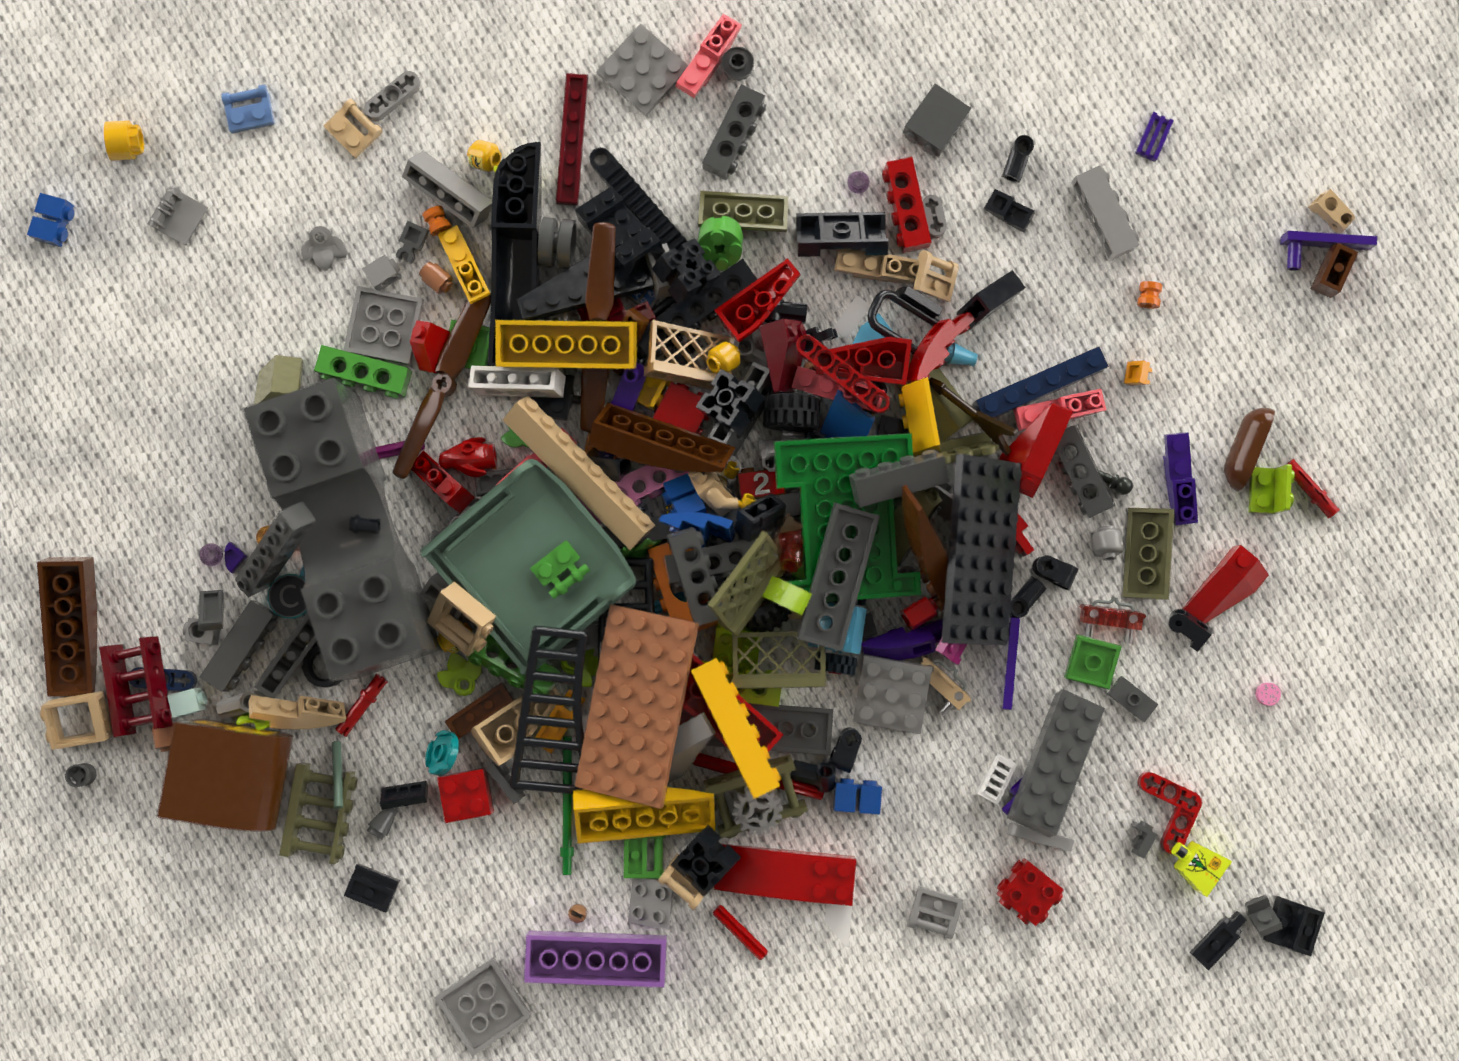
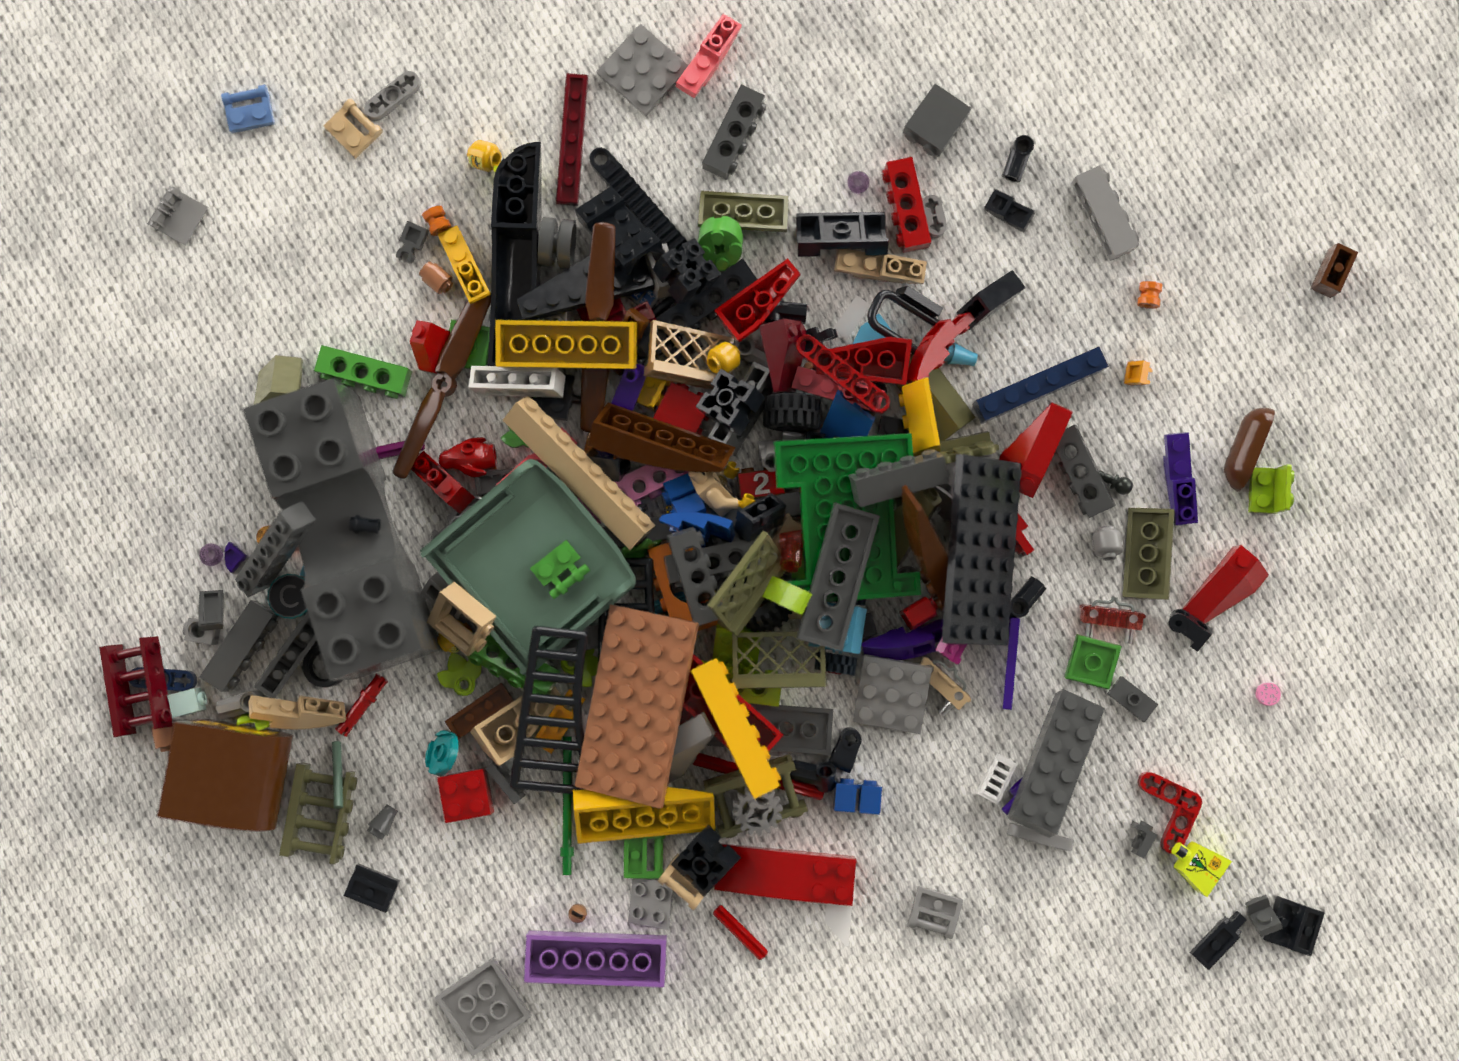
blue piece [27,193,75,247] -> none
reddish brown slope [37,557,97,696] -> none
tan window [40,691,113,750] -> none
dark grey wheel [65,763,96,787] -> none
yellow piece [104,121,144,161] -> none
light grey plate [301,226,347,271] -> none
light grey plate [343,286,424,365] -> none
light grey brick [362,254,400,290] -> none
black plate [380,781,428,810] -> none
light grey brick [402,151,492,228] -> none
dark grey plate [722,47,754,81] -> none
tan plate [913,250,959,302] -> none
dark brown piece [929,377,1018,456] -> none
red brick [996,858,1064,926] -> none
coral slope [1013,389,1107,431] -> none
black piece [1032,555,1079,590] -> none
dark purple tile [1135,112,1174,162] -> none
dark purple piece [1280,231,1377,271] -> none
red pin [1287,459,1340,519] -> none
tan leg [1308,189,1355,233] -> none

